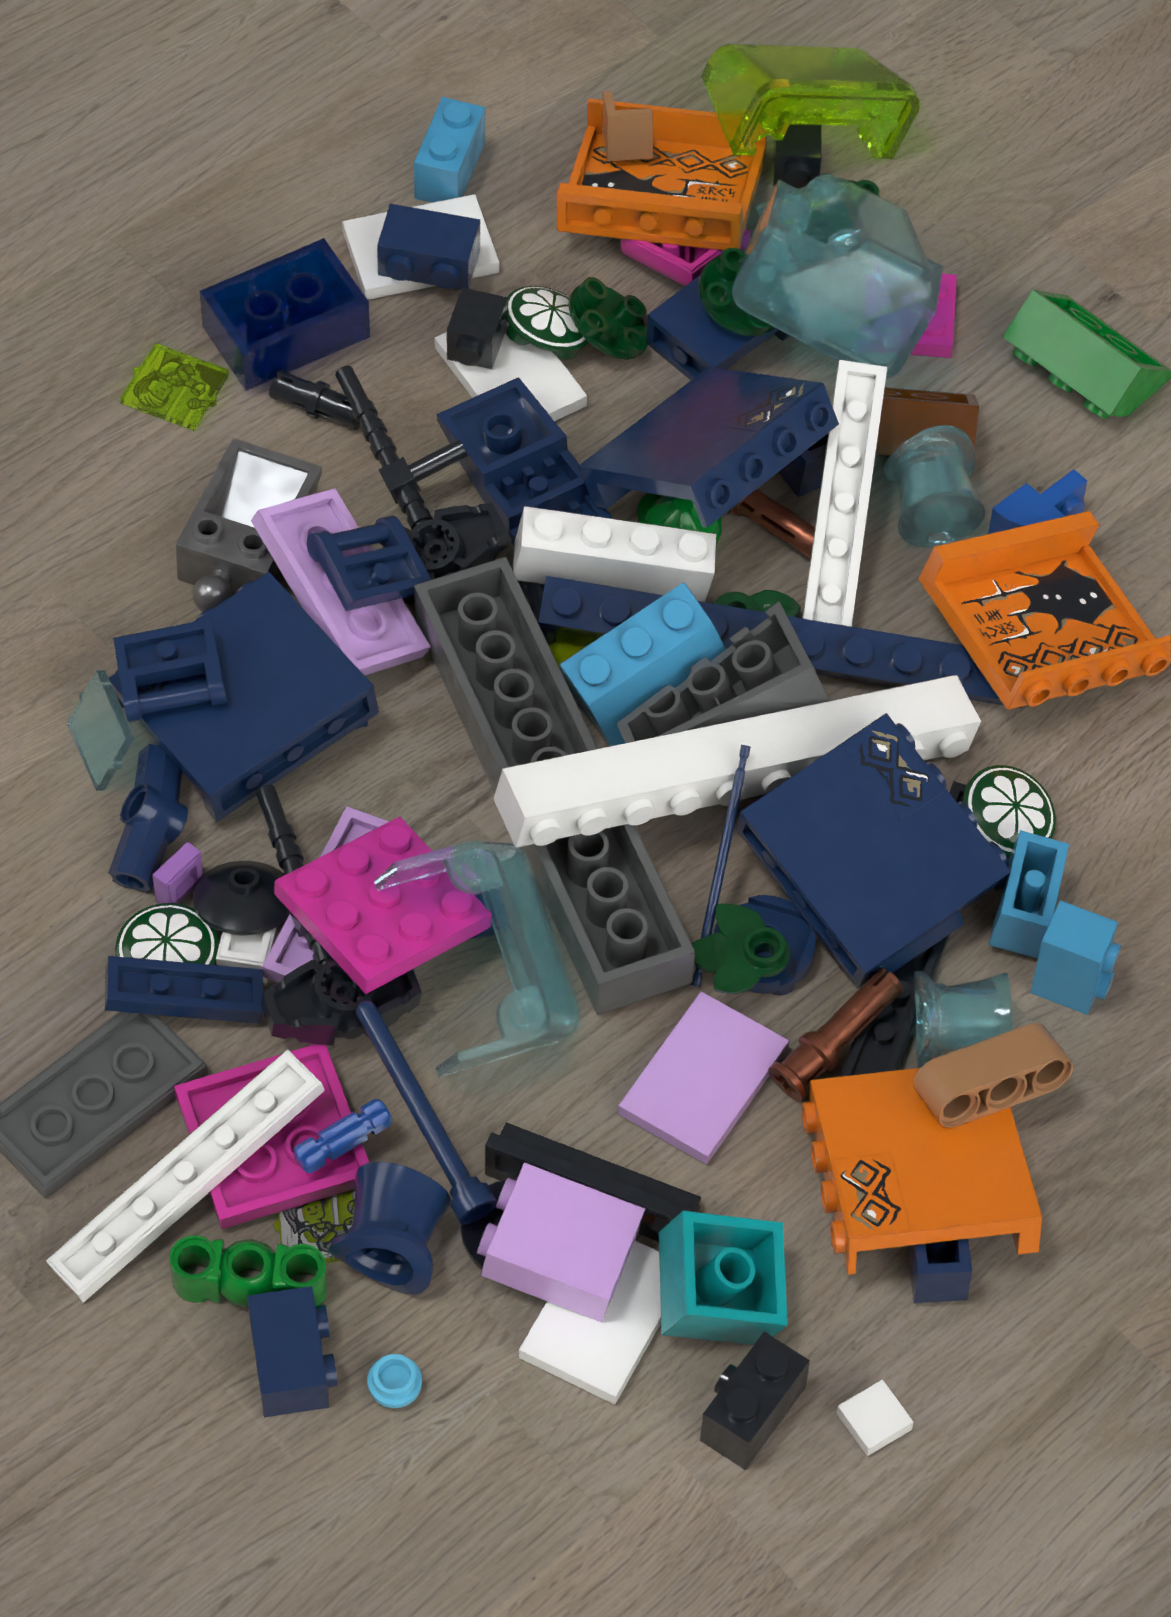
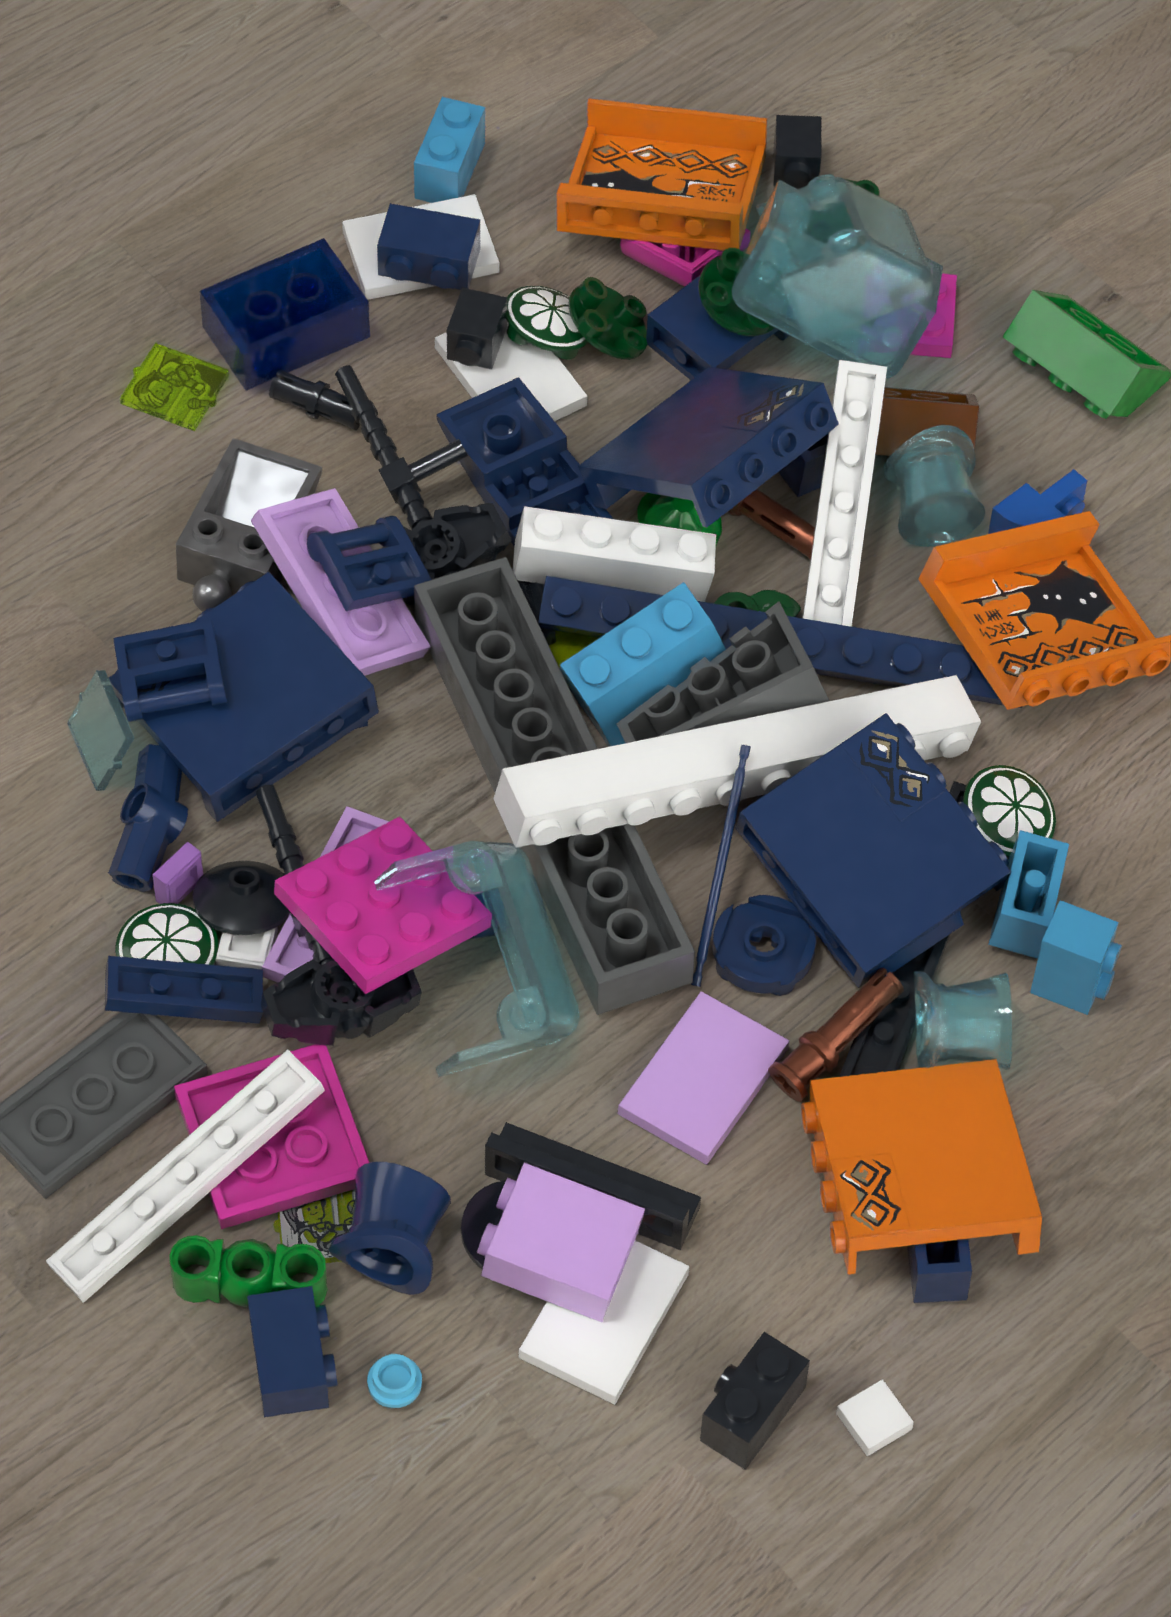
blue axle [294,1099,392,1173] -> none
dark blue piece [356,1000,497,1225] -> none
medium nougat panel [602,91,653,162] -> none
teal brick [659,1211,788,1345] -> none
dark green plate [691,903,790,994] -> none
clear neon green windscreen [701,44,921,159] -> none
medium nougat beam [913,1023,1073,1128] -> none

